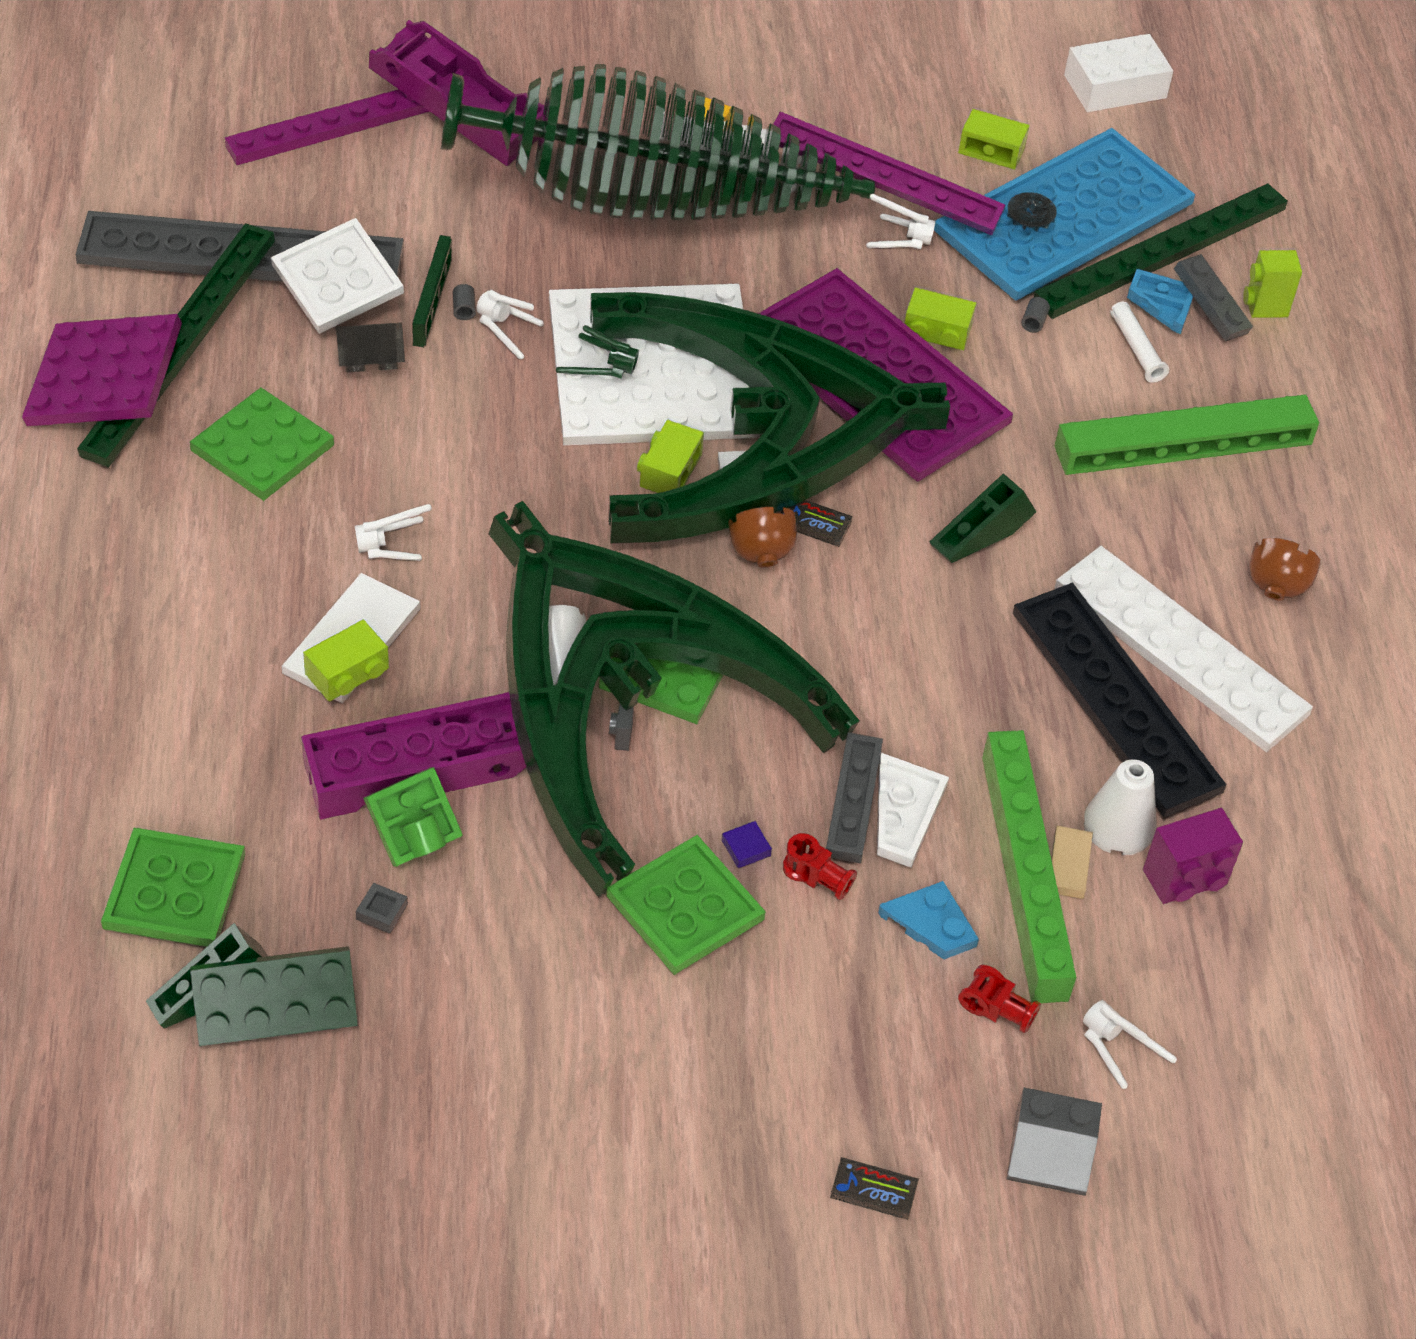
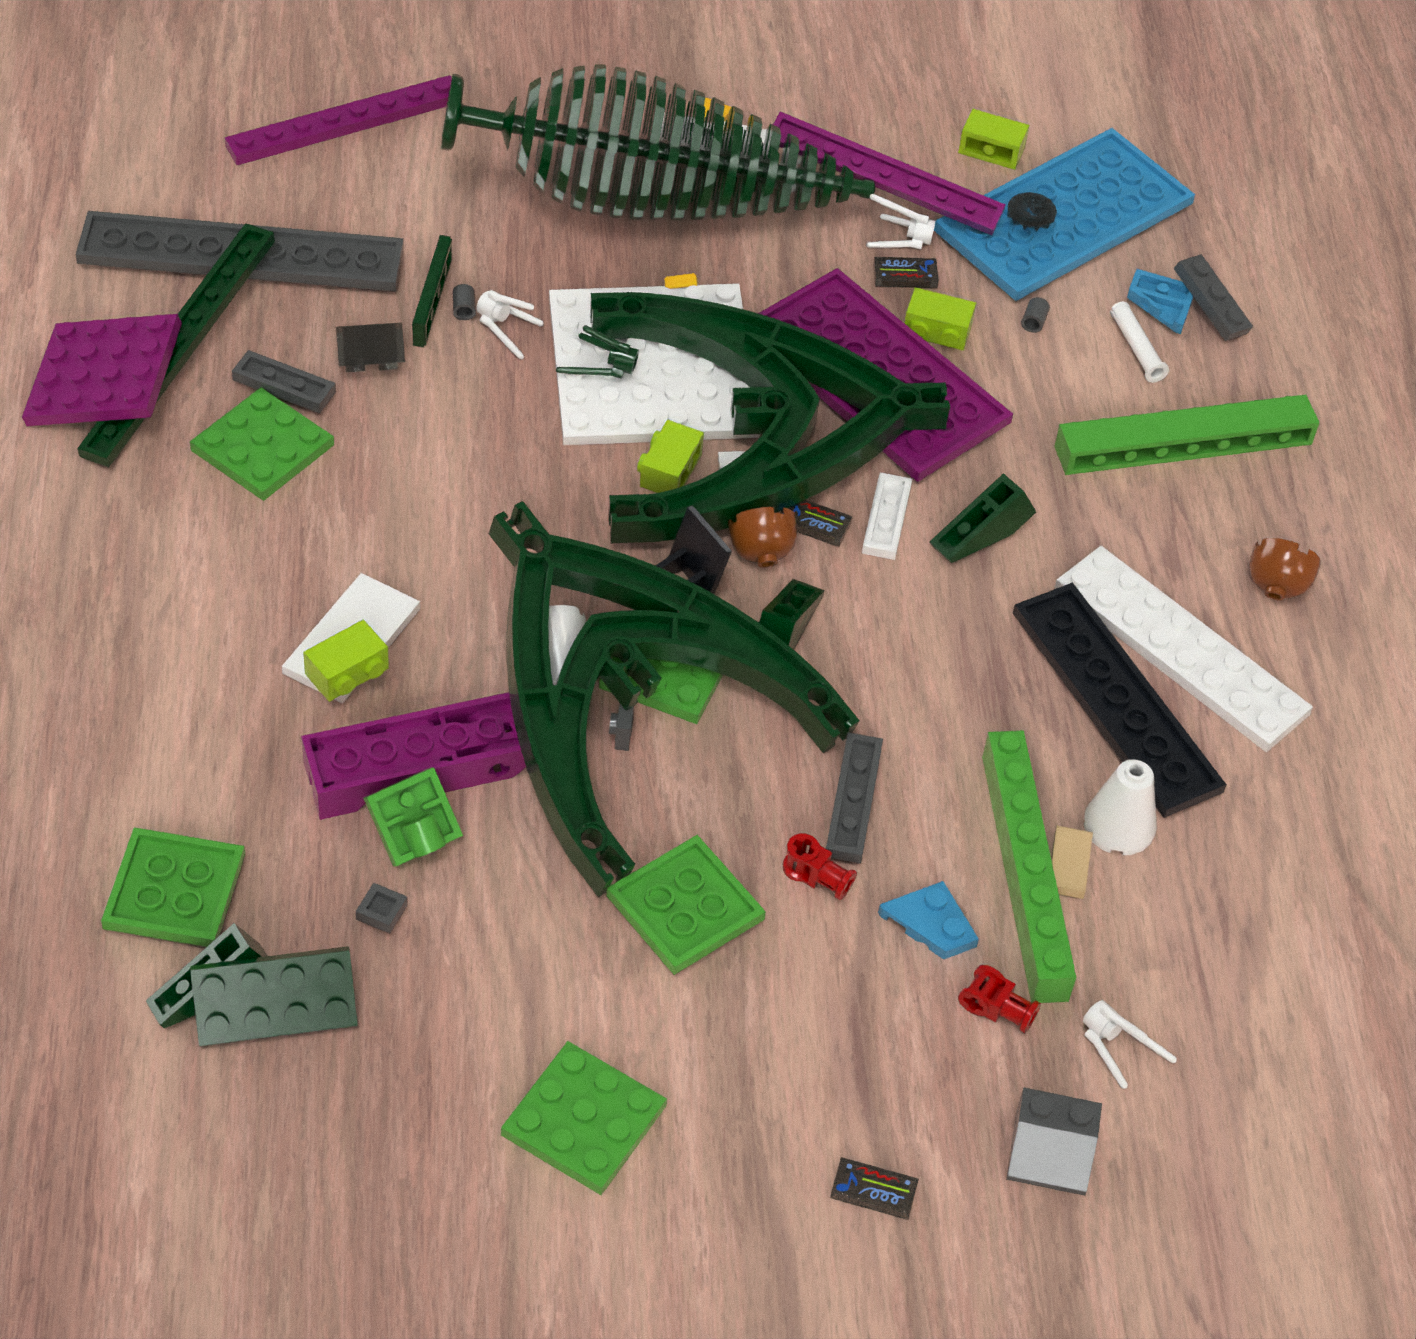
white plate [271,218,404,334] -> none
white plant [355,504,432,561] -> none
magenta piece [368,20,544,166] -> none
dark purple tile [721,821,772,868] -> none
white wing [877,753,949,868] -> none
dark green plate [1033,183,1288,319] -> none
white brick [1064,34,1173,112] -> none
magenta brick [1143,807,1243,904] -> none
lime brick [1243,250,1302,318] -> none
none -> dark grey plate [232,350,336,413]
none -> bright green plate [501,1041,667,1195]
none -> black plate [655,506,732,595]
none -> yellow tile [664,273,698,289]
none -> dark green slope [759,579,825,650]
none -> white tile [862,472,912,560]
none -> clear smoke tile [873,257,939,288]

